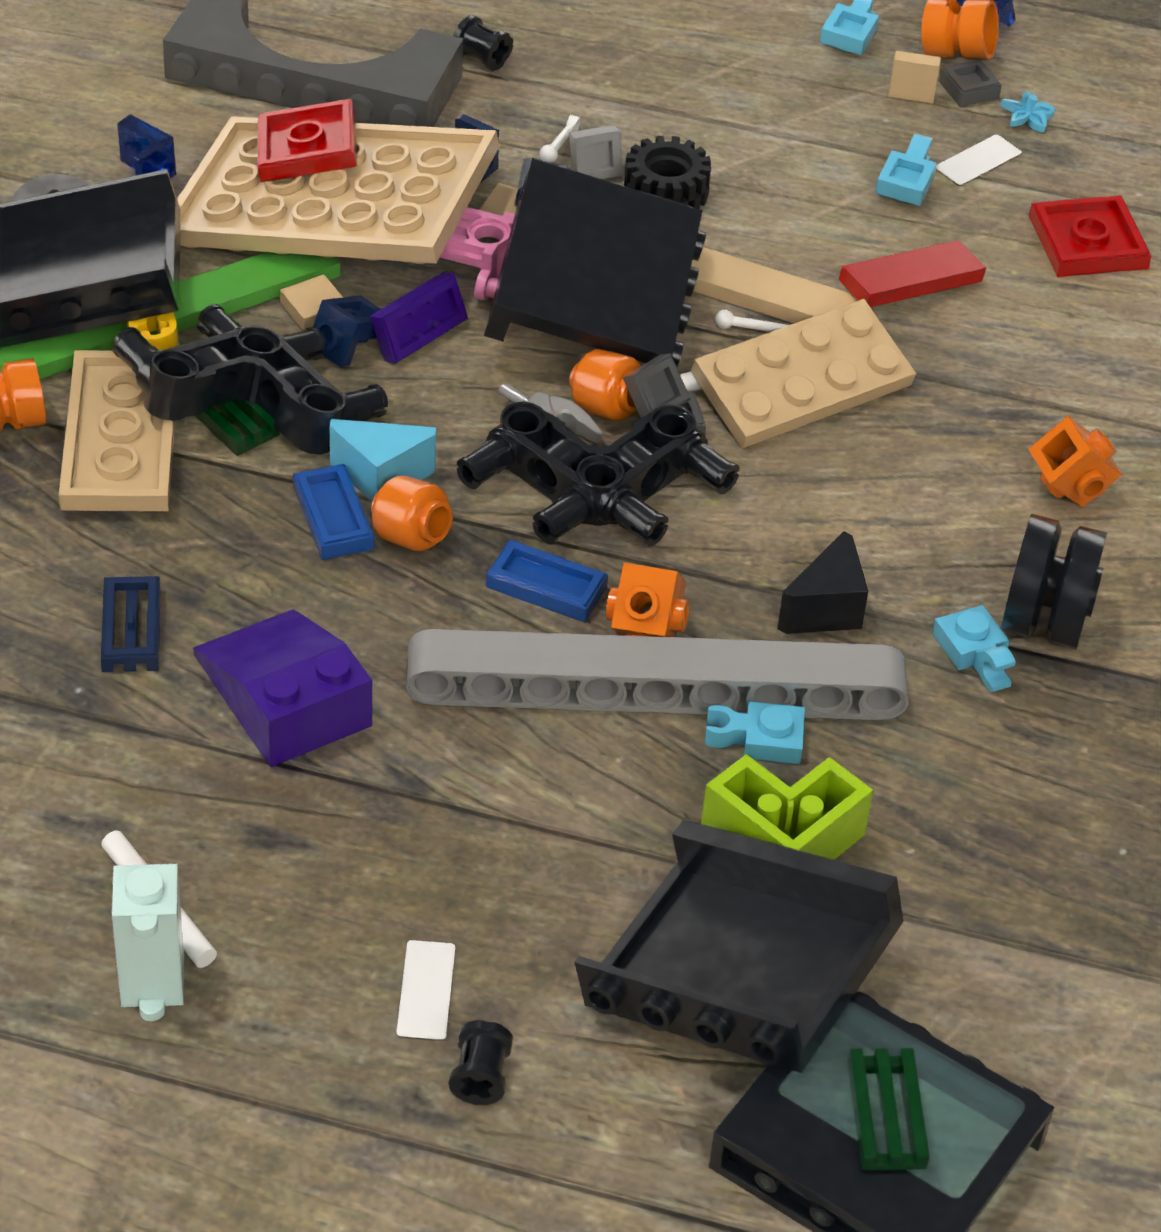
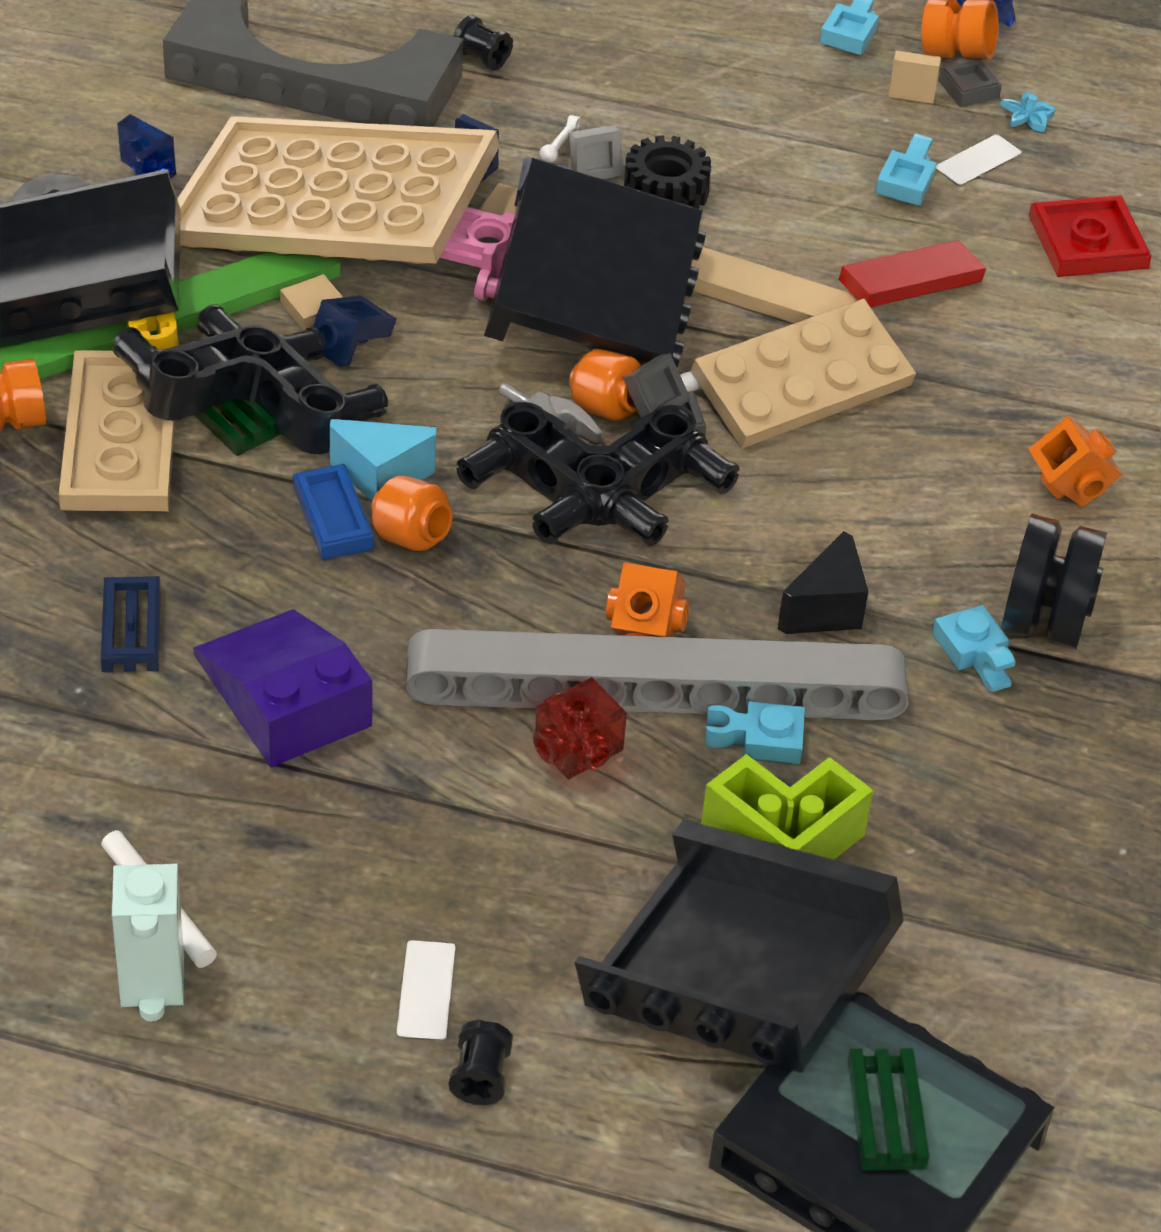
red tile [257,99,357,182] -> none
dark purple plate [370,272,468,364] -> none
blue tile [486,539,608,623] -> none
white hinge [715,310,789,332] -> none
none -> clear red brick [533,677,627,780]

